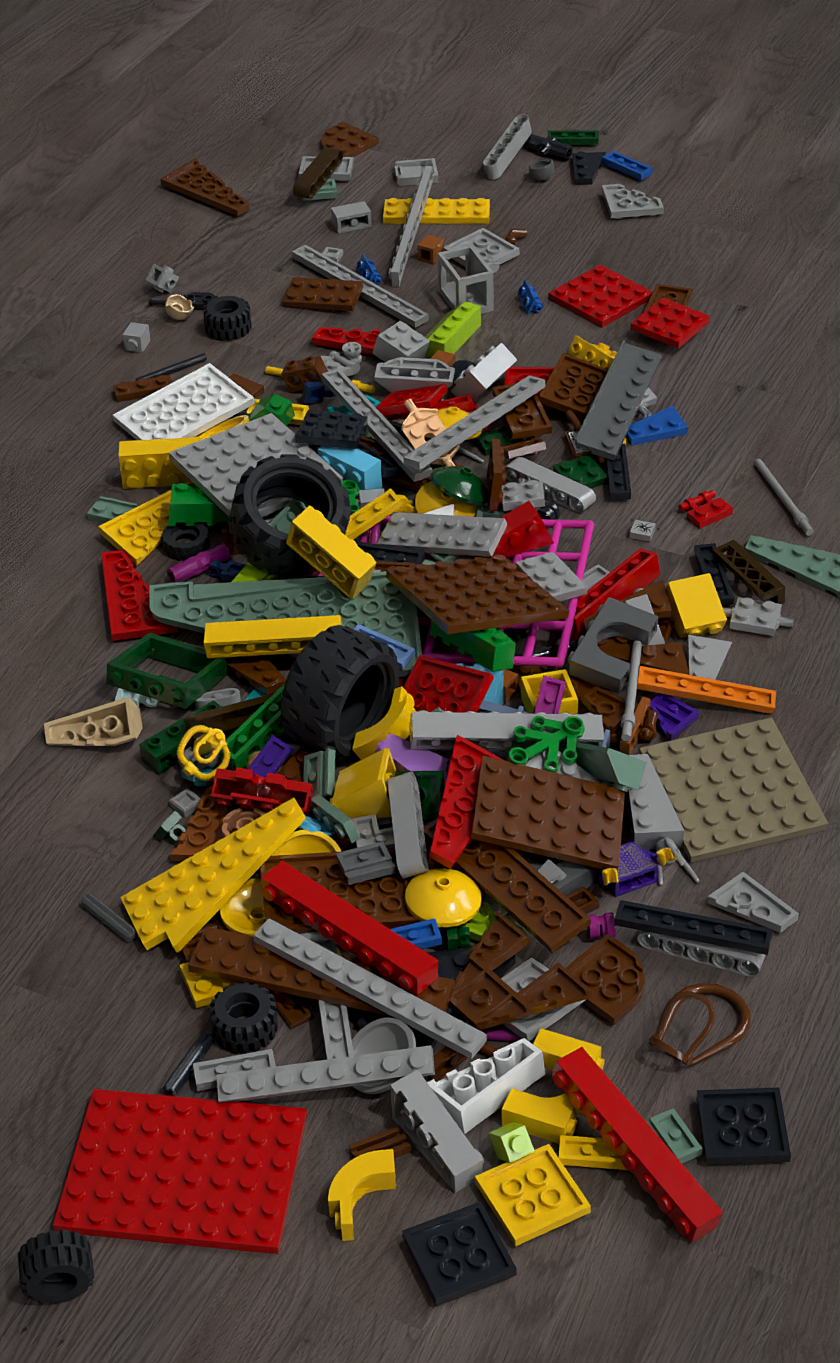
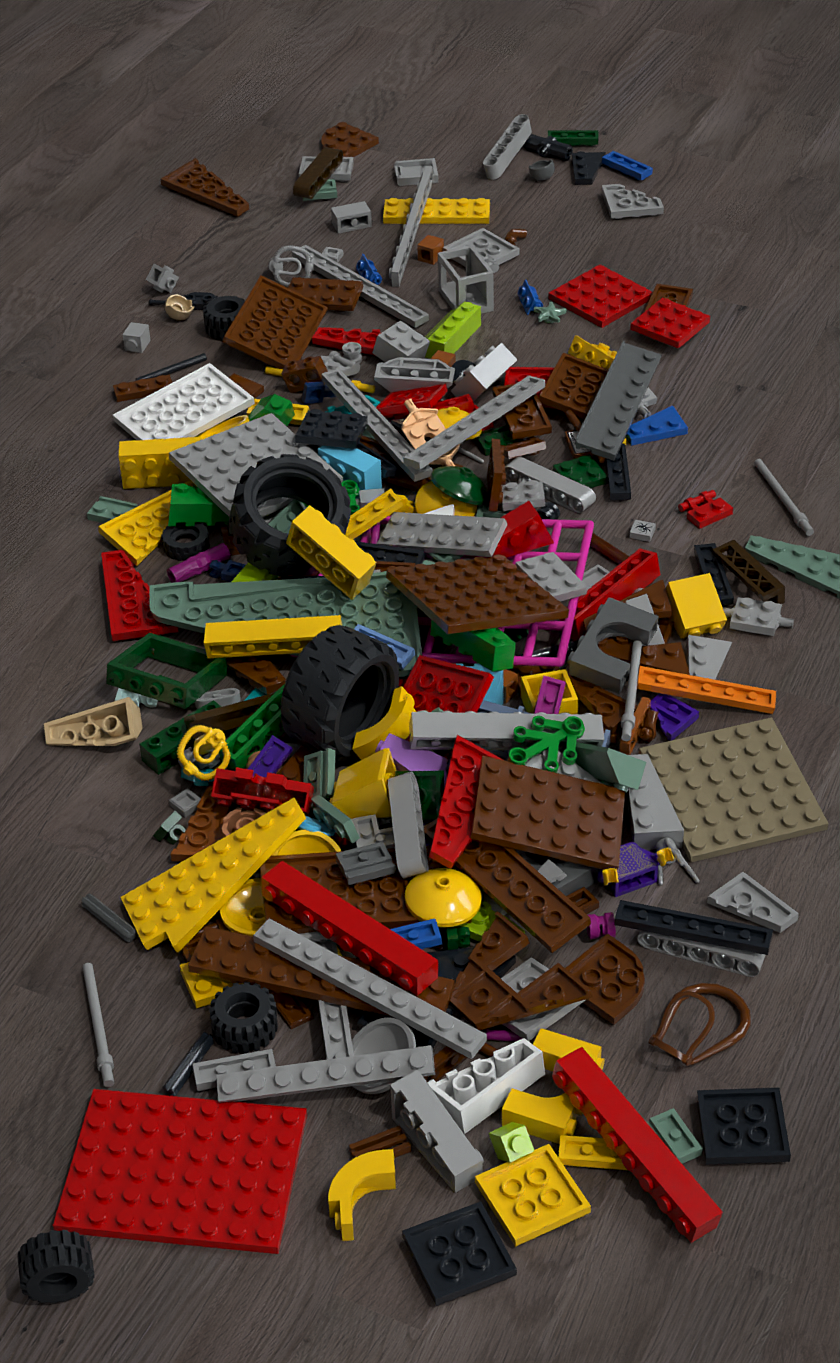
none -> light grey bar [82,963,114,1087]
none -> reddish brown plate [222,275,328,369]
none -> light grey piece [268,245,314,287]
none -> sand green animal [534,302,567,323]
none -> reddish brown axle [590,533,630,565]

